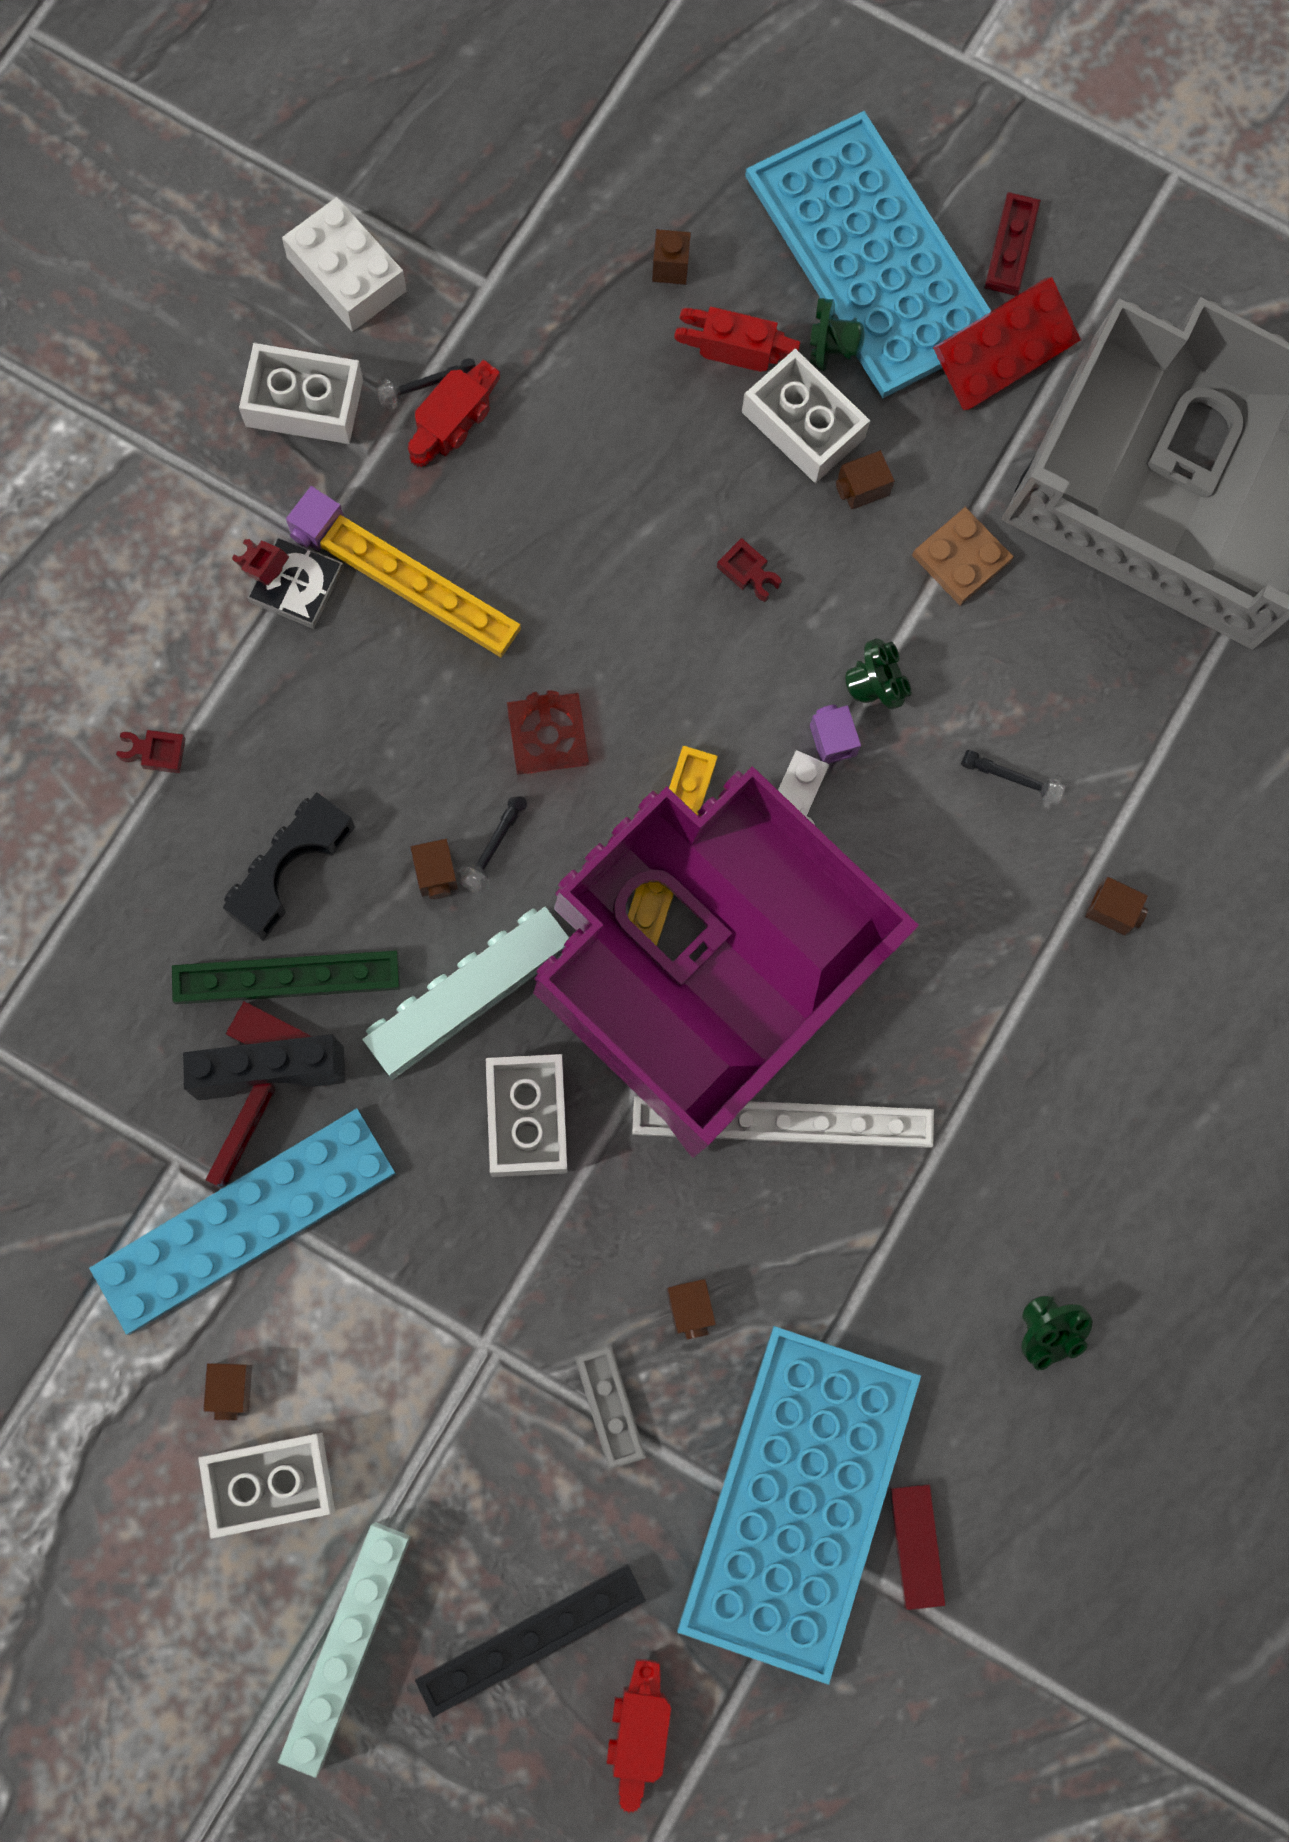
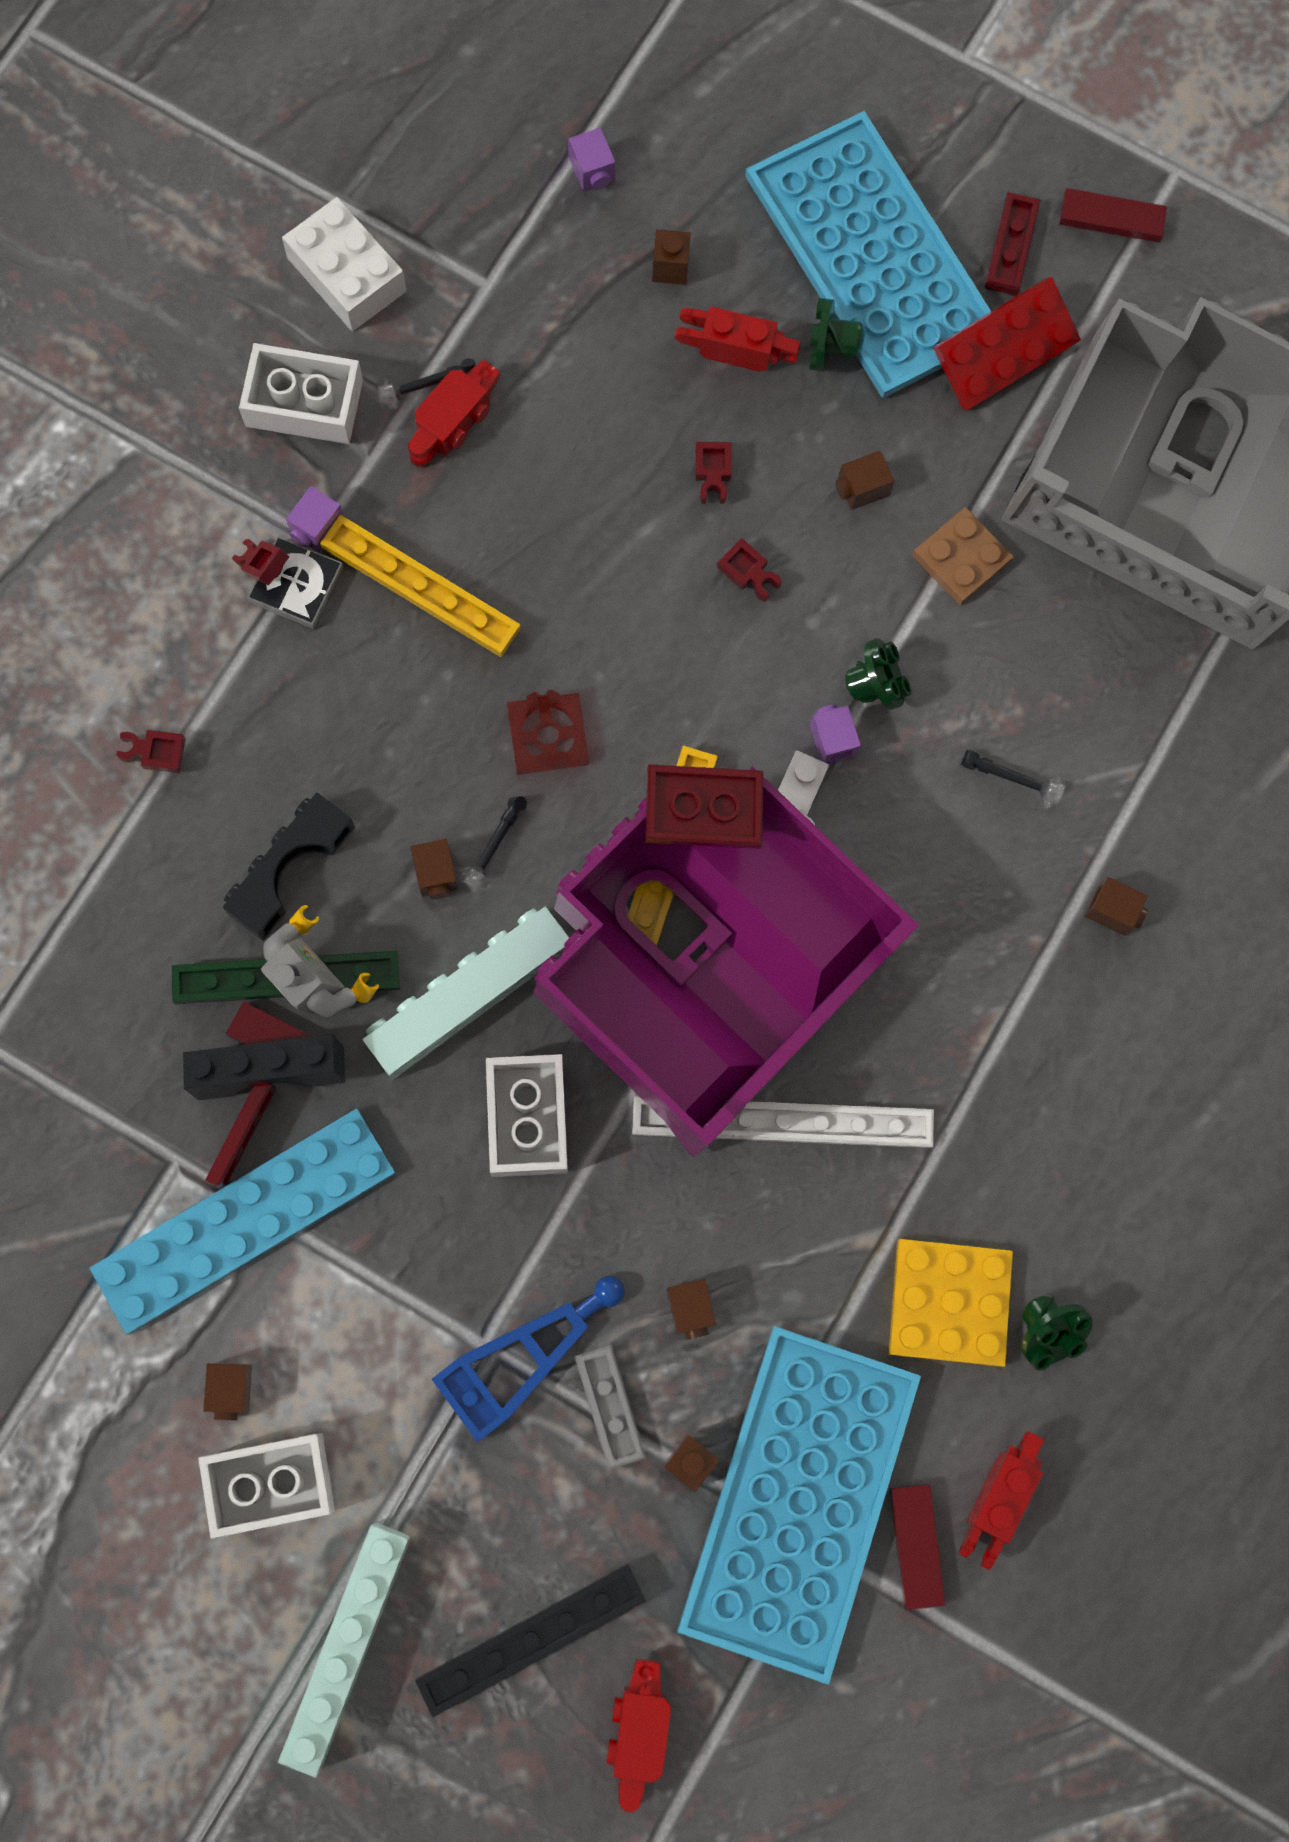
white brick [742,349,870,484] -> none
none -> light grey torso [261,905,379,1017]
none -> blue plate [432,1276,625,1442]
none -> medium lavender brick [568,127,616,192]
none -> dark red tile [645,764,763,849]
none -> reddish brown brick [663,1434,720,1492]
none -> dark red plate [695,442,732,504]
none -> yellow plate [888,1239,1013,1367]
none -> red hinge [959,1431,1044,1570]
none -> dark red tile [1059,188,1167,243]

